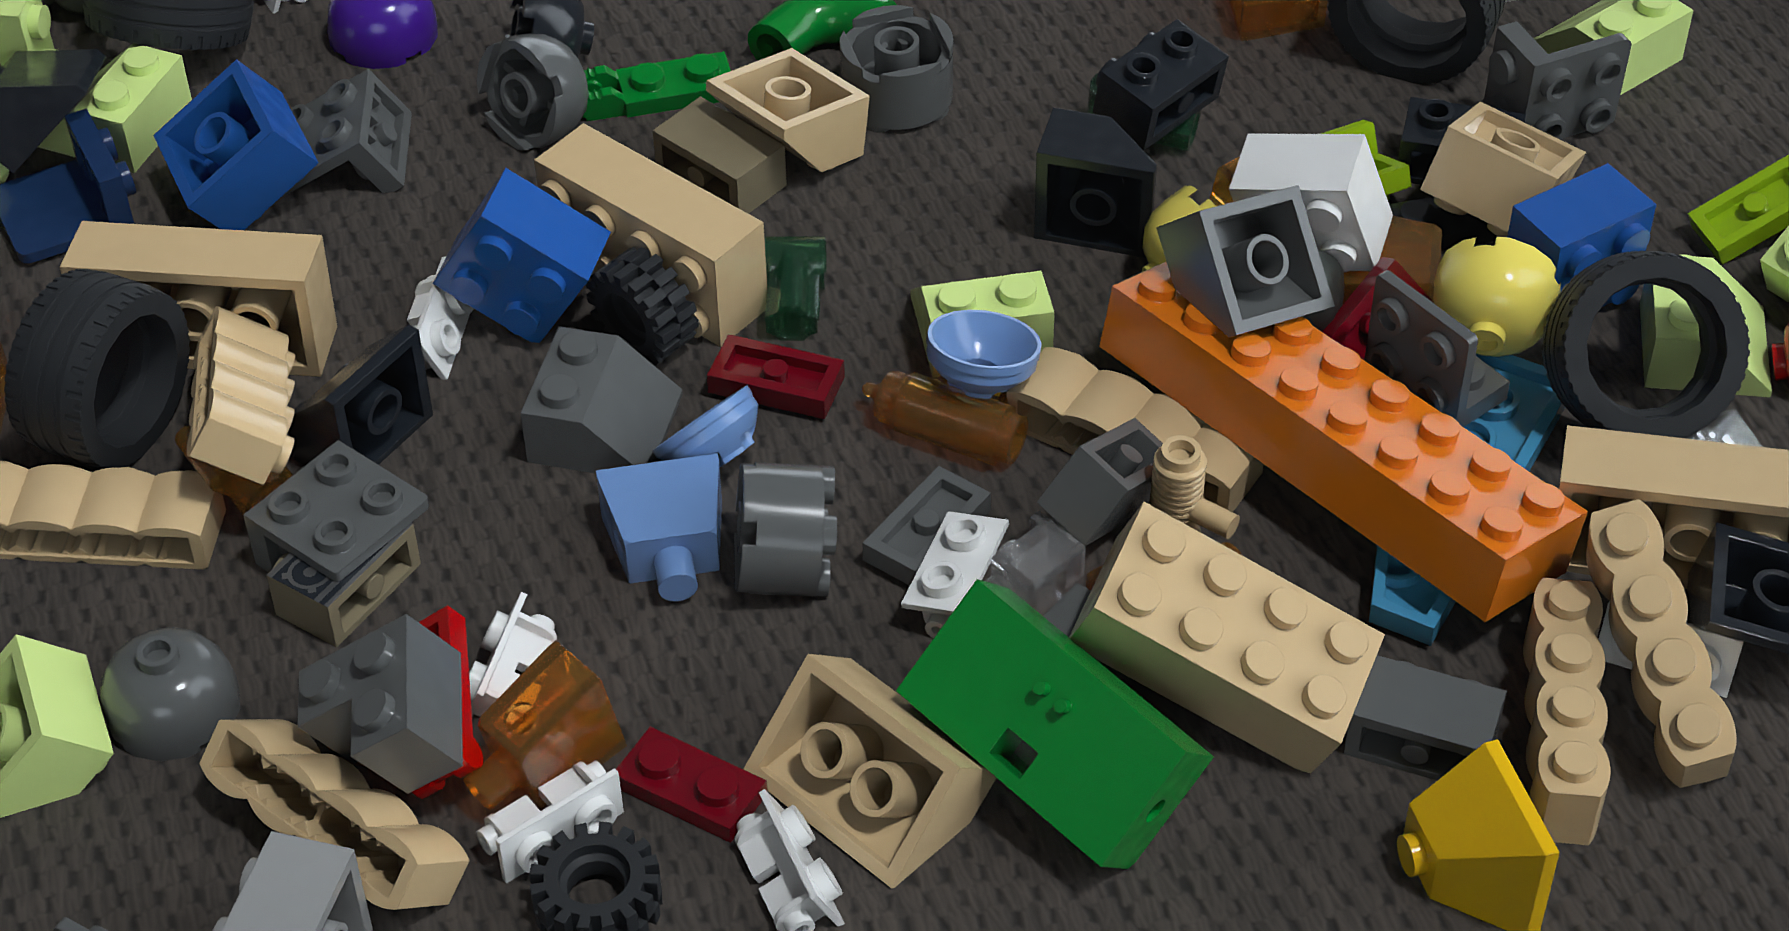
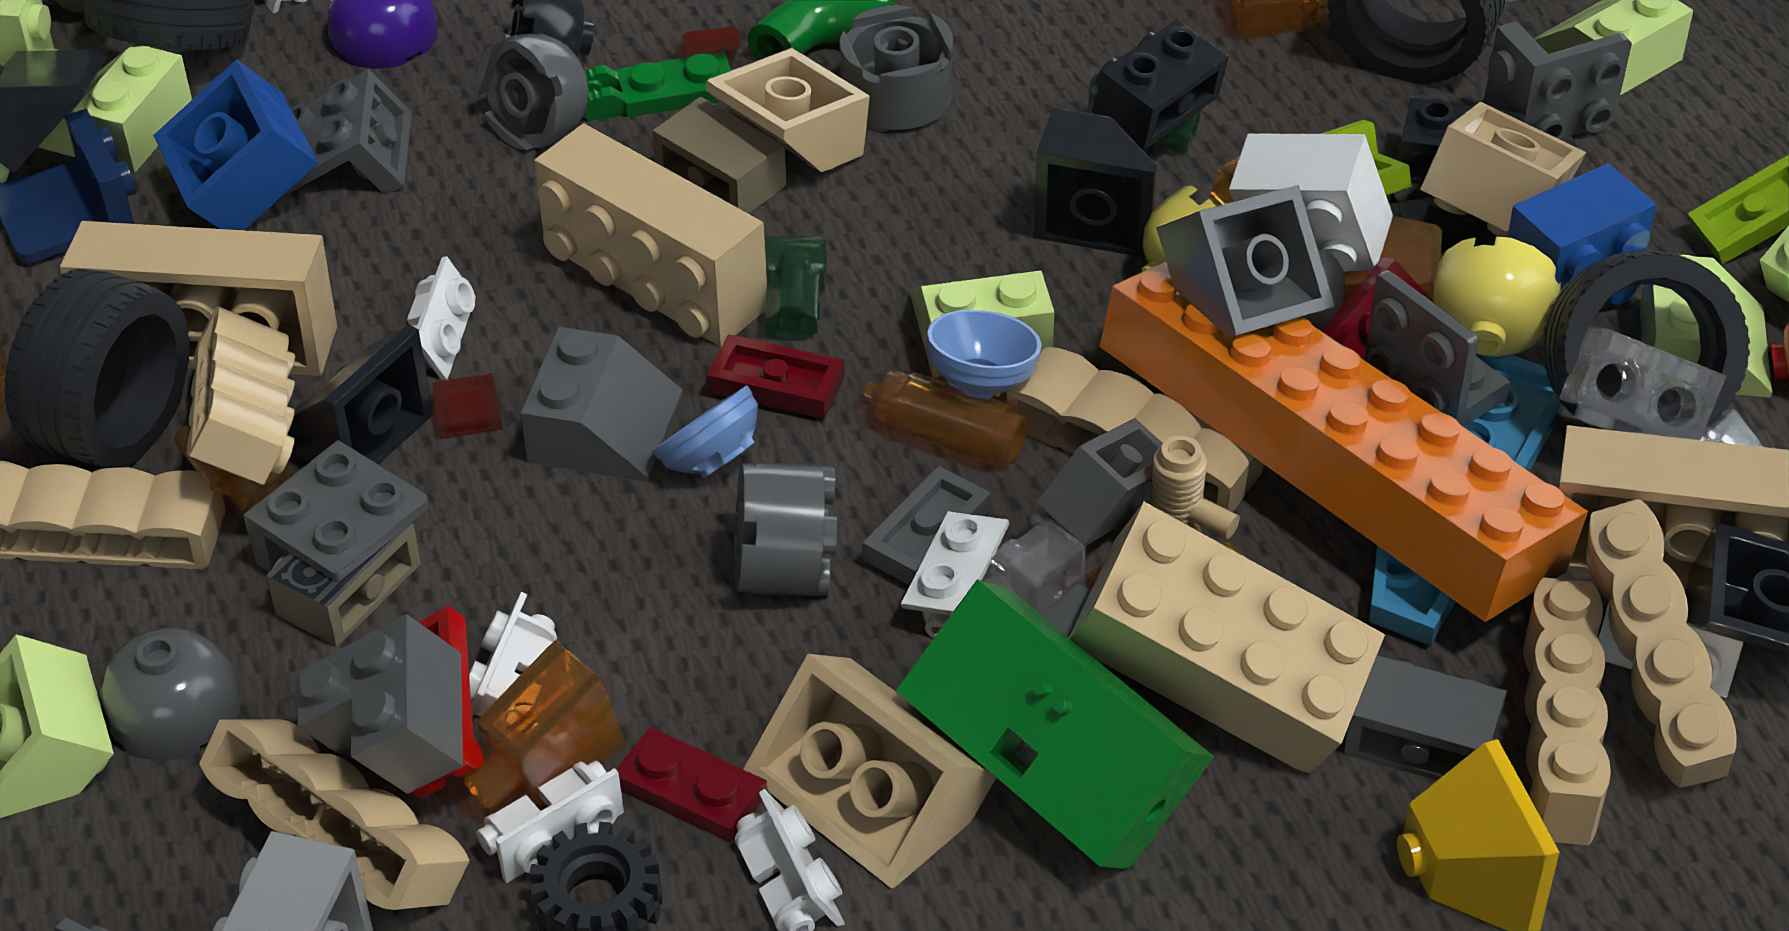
blue brick [432,168,611,343] -> none
black tyre [586,247,698,365] -> none
medium blue torso [596,453,722,601] -> none
none -> clear red tile [431,373,503,439]
none -> clear red tile [680,26,741,55]
none -> clear brick [1559,326,1726,440]

